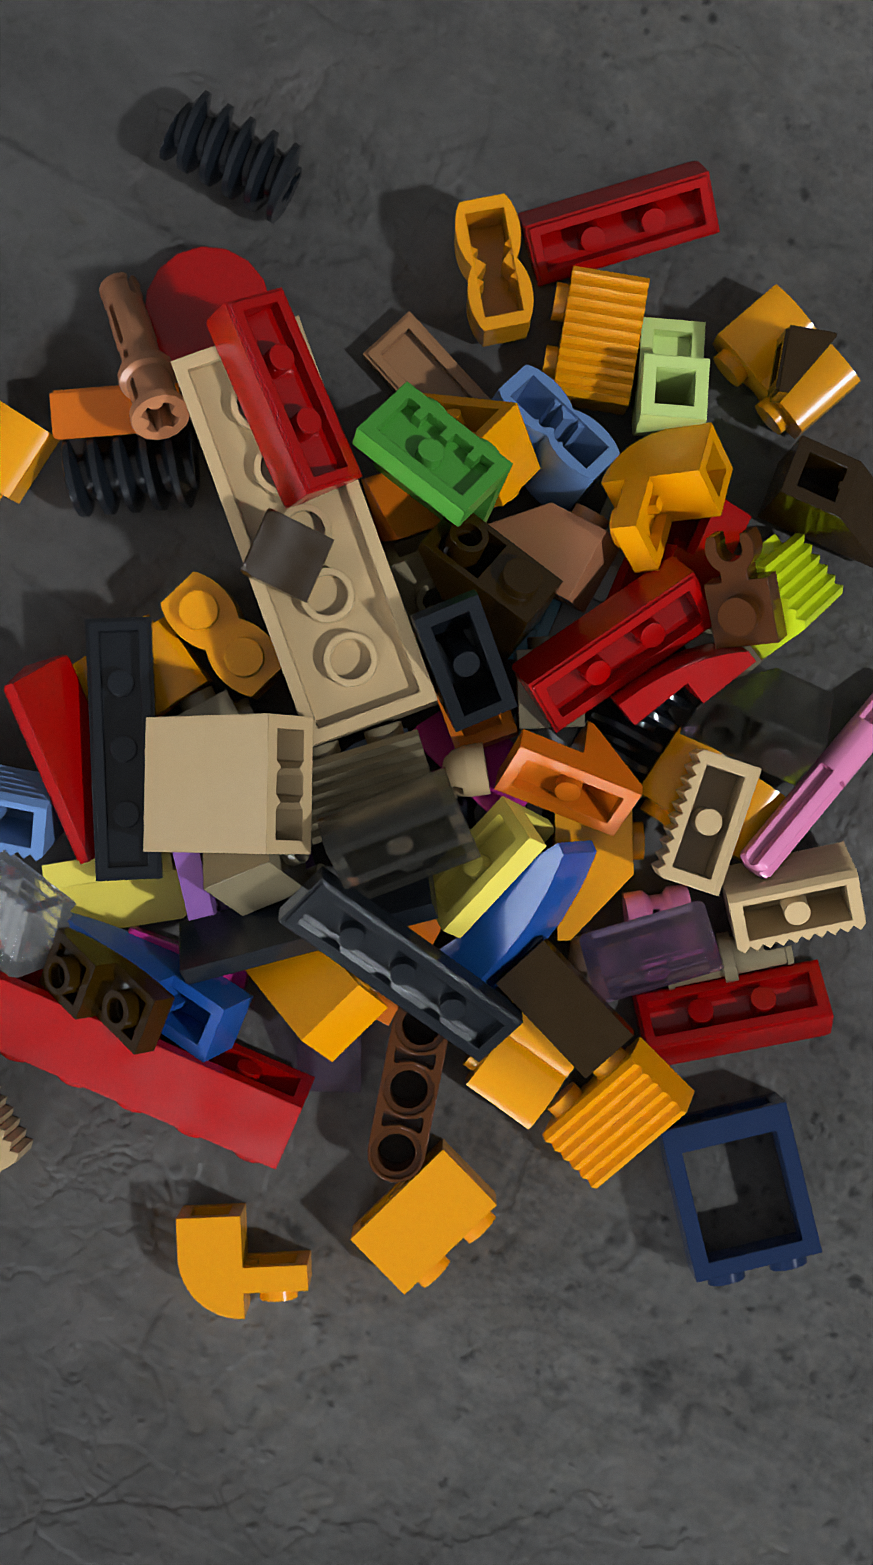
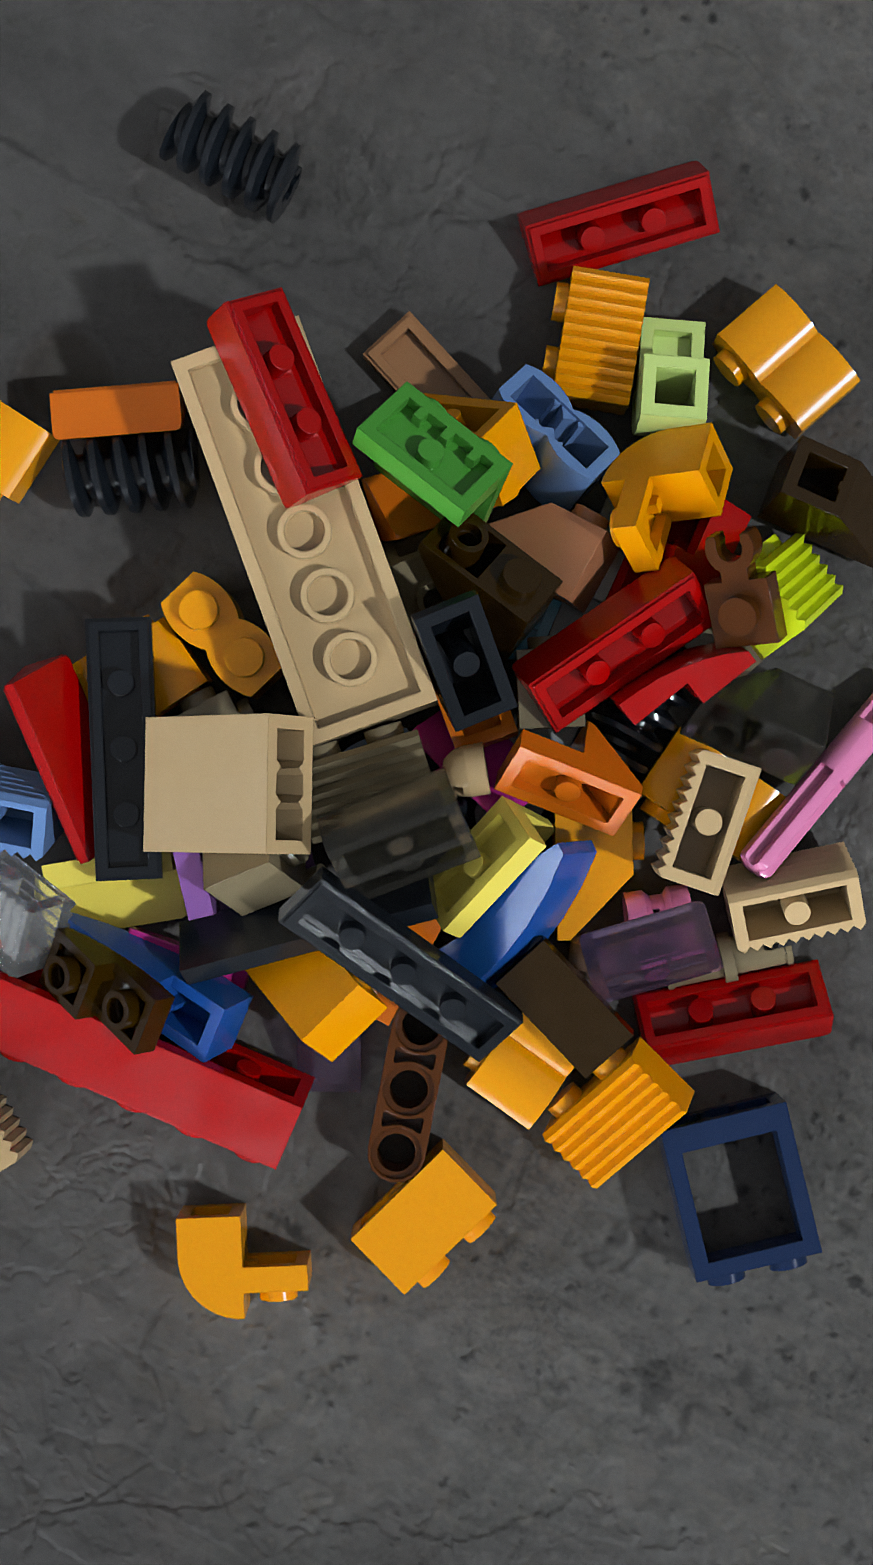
nougat pin [99,272,190,440] -> none
red tile [145,246,267,361] -> none
dark brown slope [241,508,334,603] -> none
light orange brick [454,193,534,347] -> none
dark brown slope [767,325,837,403] -> none

